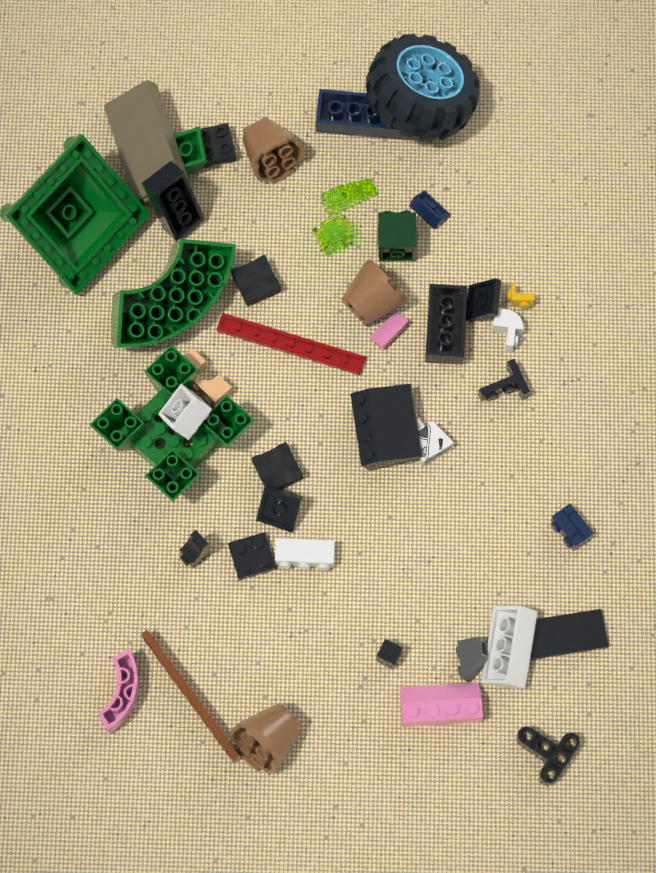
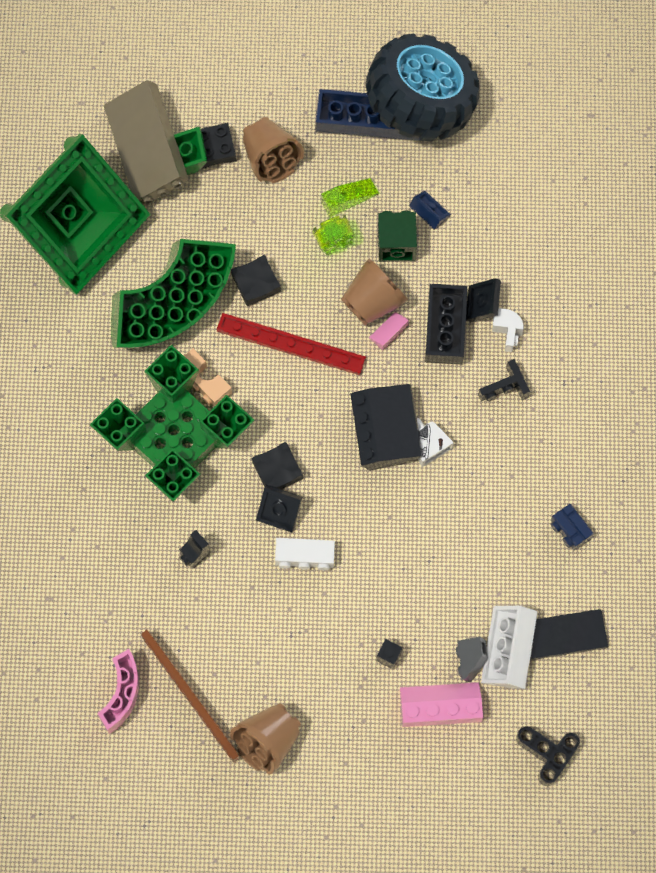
black brick [142,161,205,241] -> none
white brick [158,384,212,440] -> none
black plate [228,532,276,581] -> none
yellow bracket [507,283,535,309] -> none

